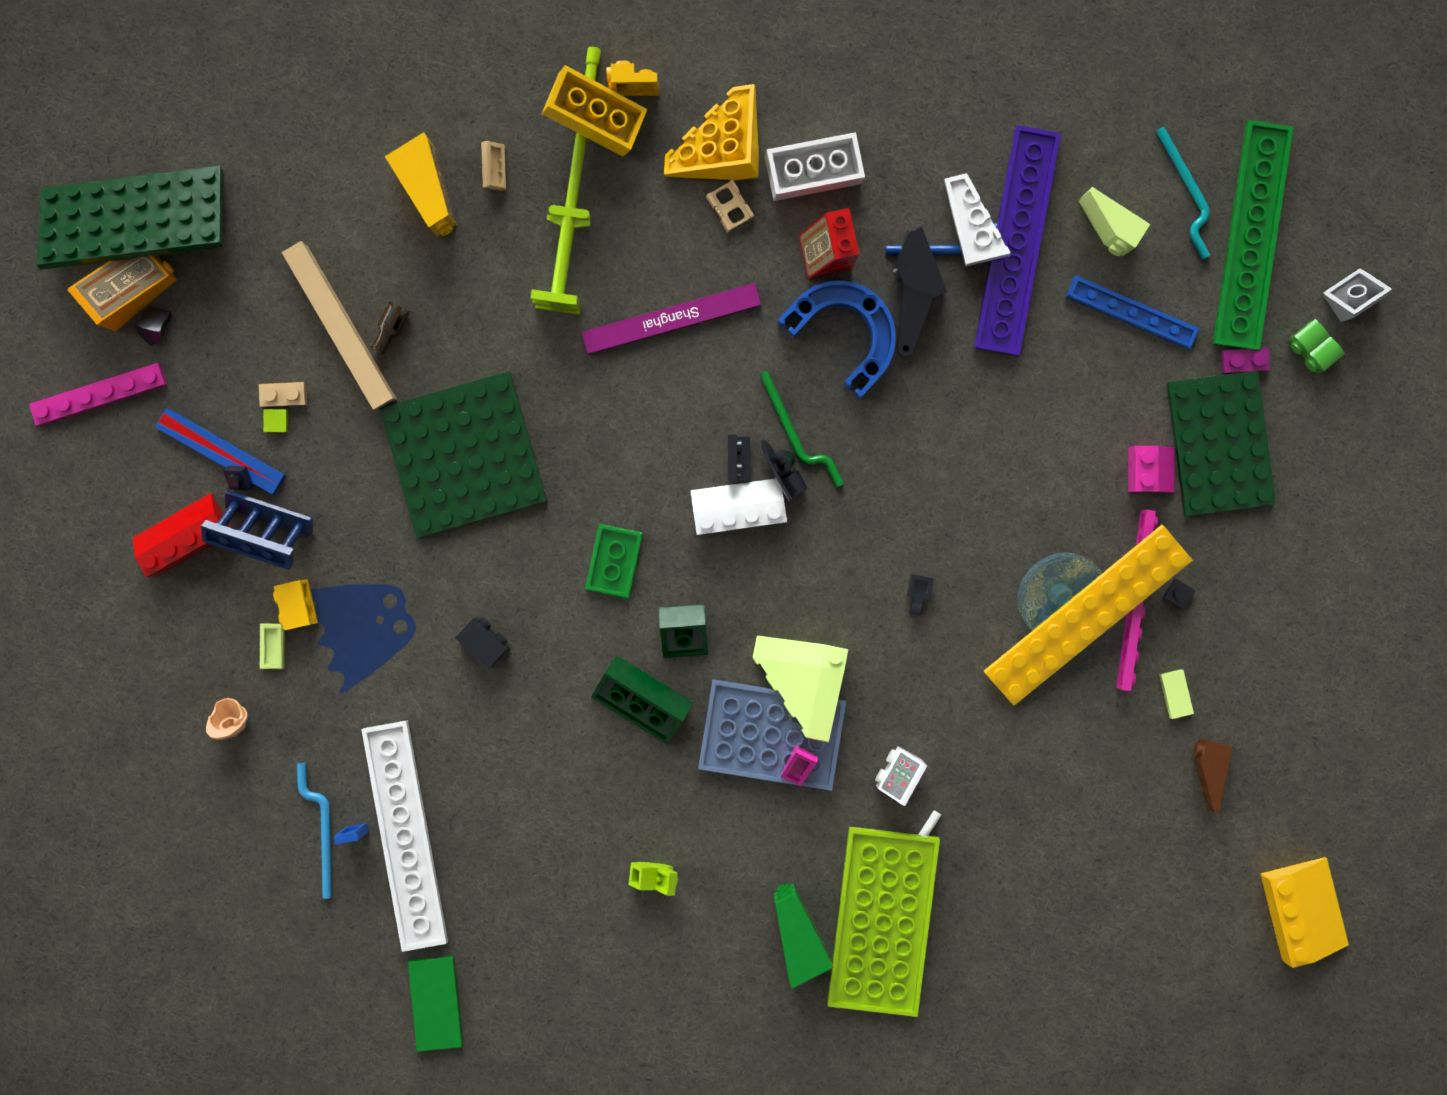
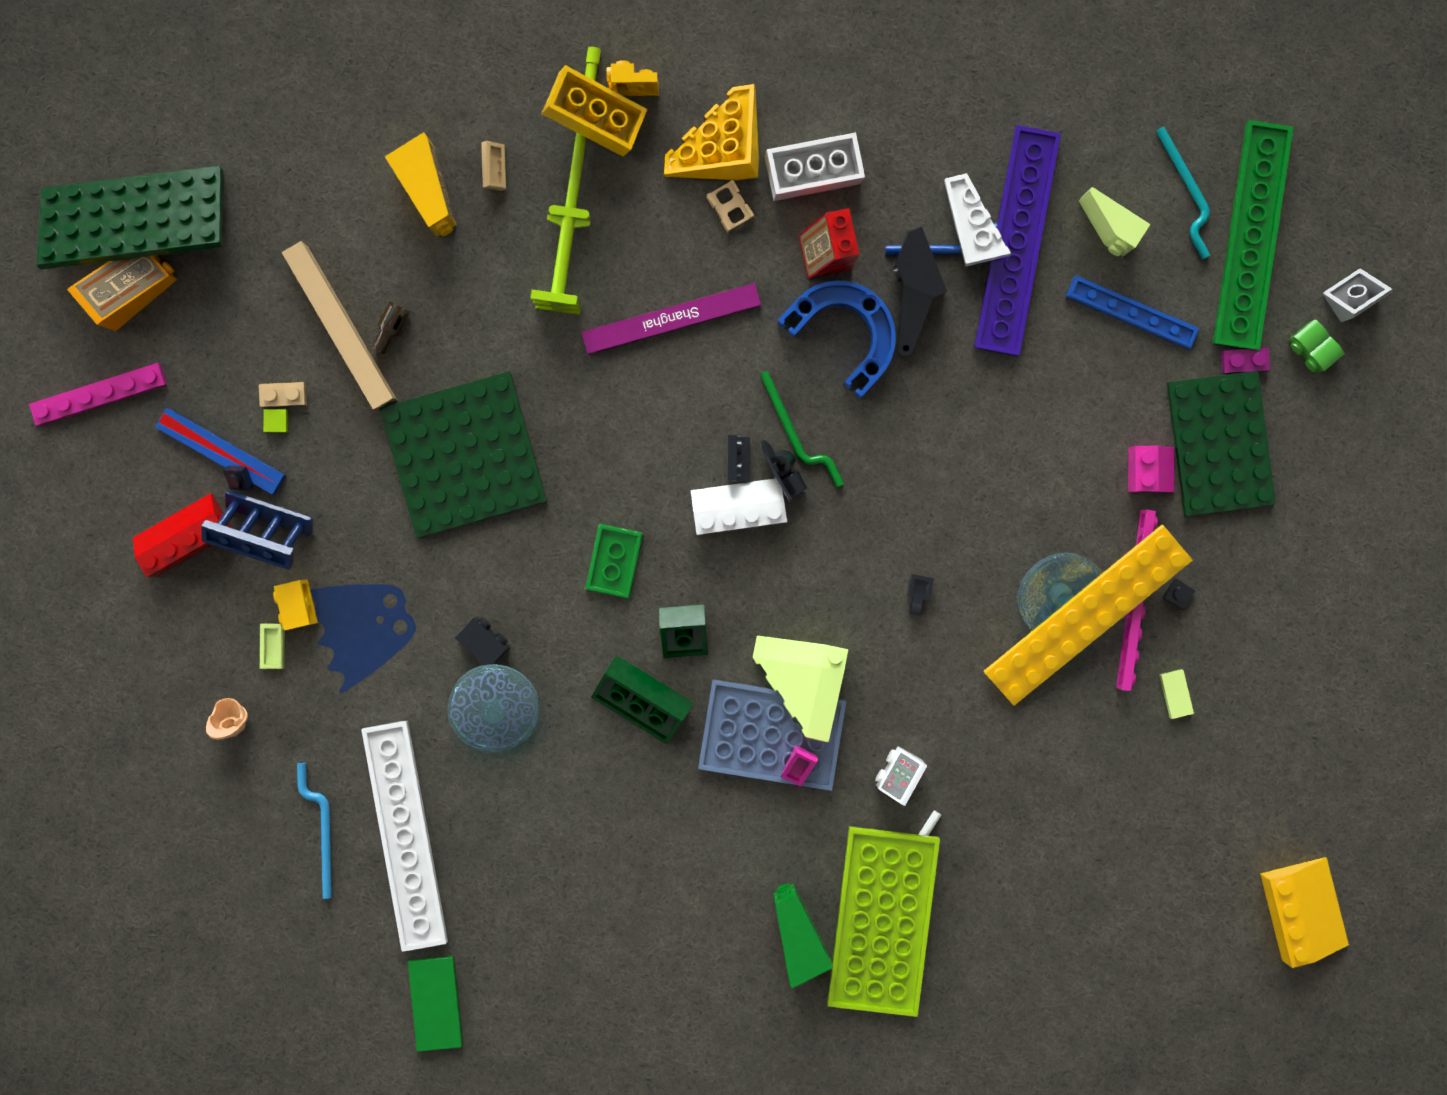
black tile [134,306,172,346] -> none
blue tile [334,823,369,844] -> none
lime brick [628,862,678,896] -> none
reddish brown slope [1193,738,1233,813] -> none
none -> clear light blue dish [447,664,539,753]

